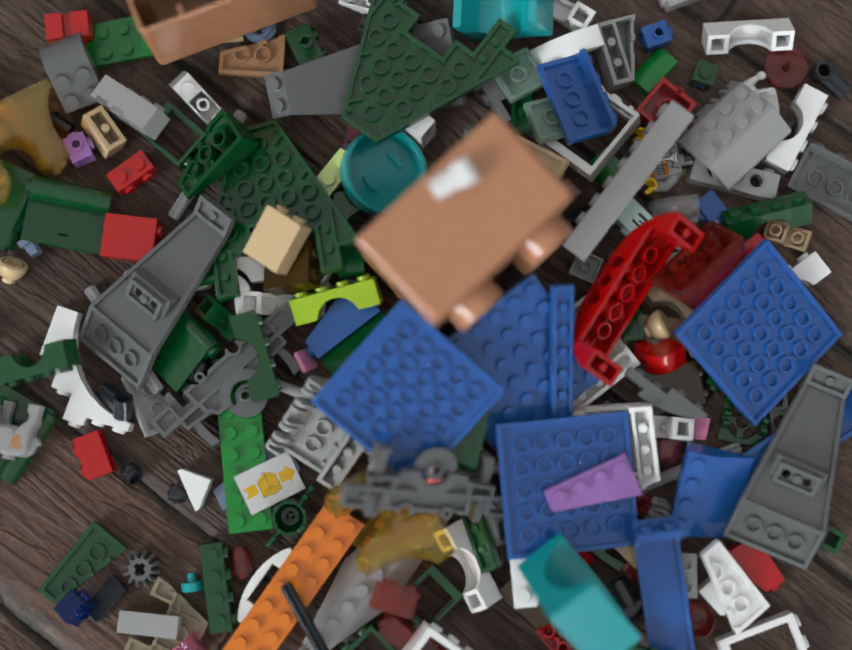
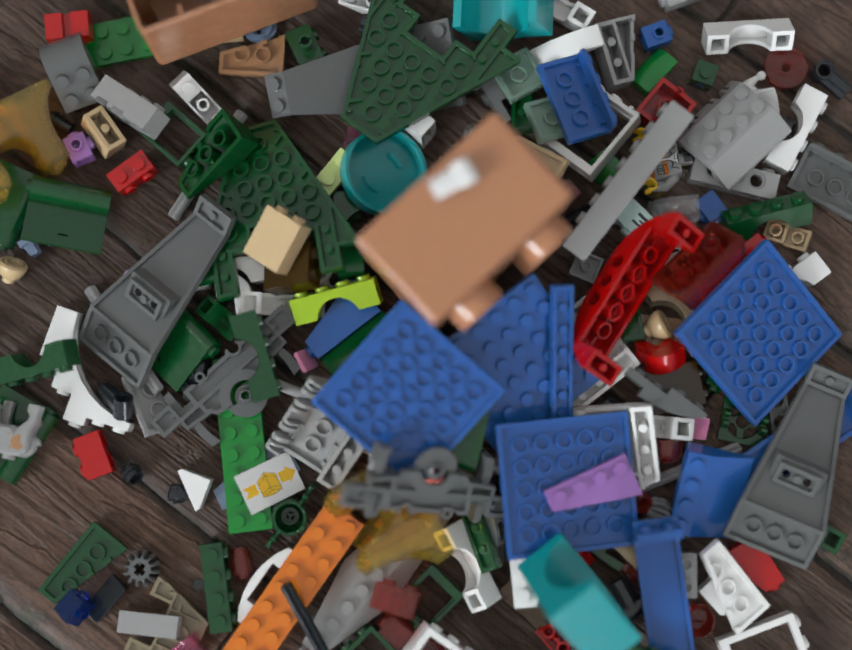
red brick [100,213,164,262] -> none
teal tile [181,572,204,593] -> none

